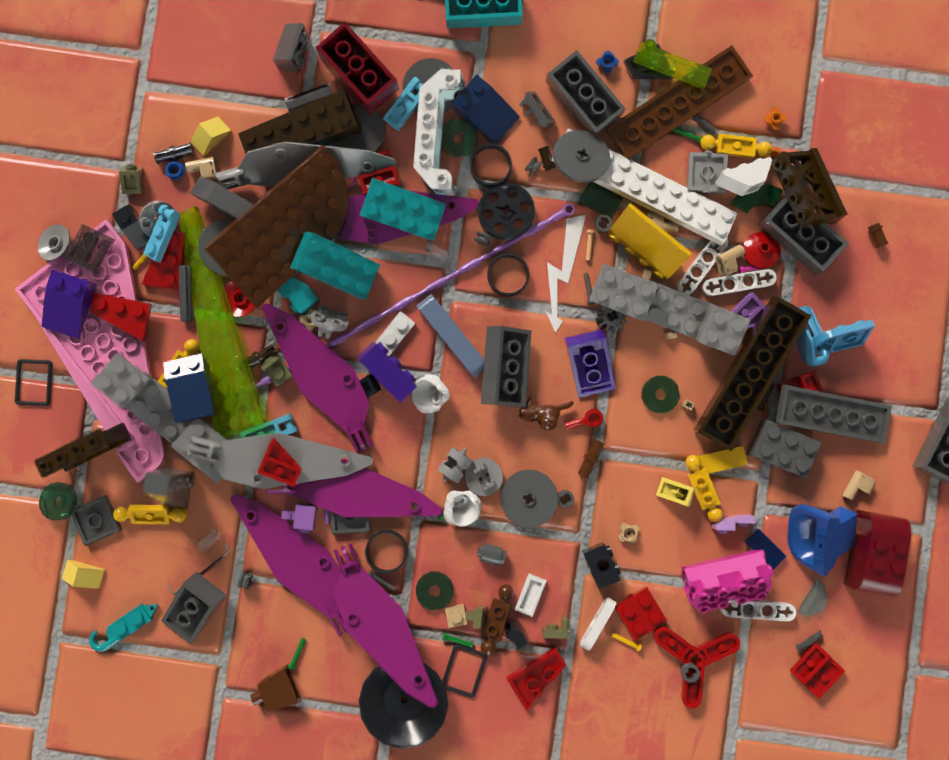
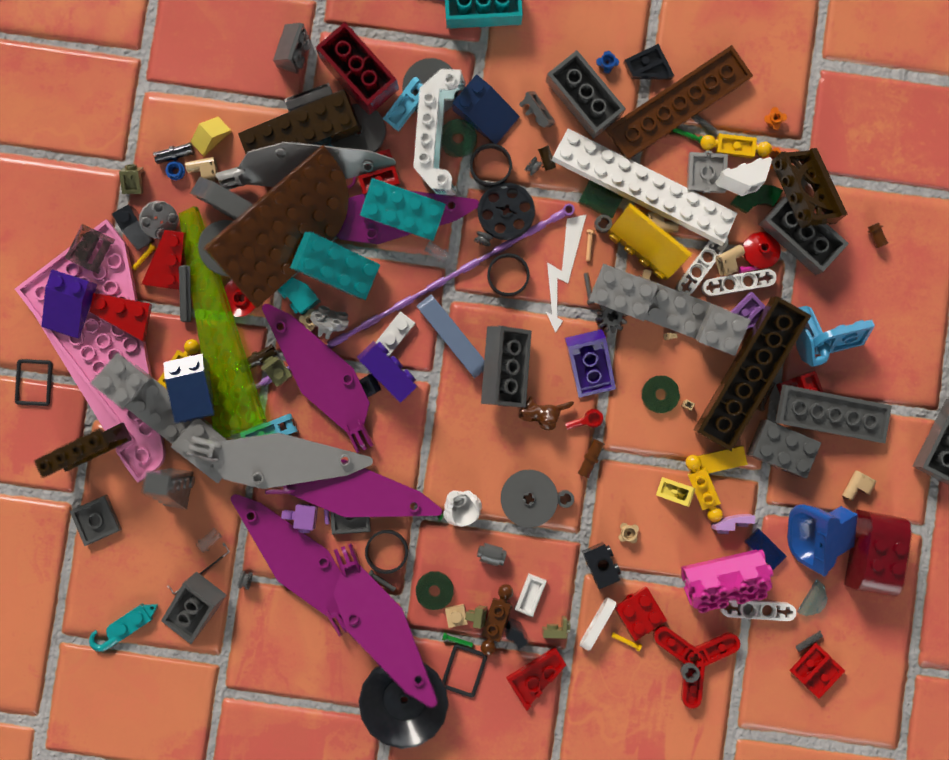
light grey dish [38,224,71,261] -> none
clear green tile [39,482,77,521] -> none
light yellow slope [62,559,106,589] -> none
yellow plate [113,505,187,524] -> none
medium azure plate [143,205,180,262] -> none
reddish brown torso [250,664,301,711] -> none
red wing [257,437,302,487] -> none
green piece [287,638,306,670] -> none
white hair [411,374,450,413] -> none
light grey wheel [437,447,473,483] -> none
light grey plate [465,458,503,496] -> none
dark grey piece [553,130,610,183] -> none
clear neon green piece [633,39,712,89] -> none

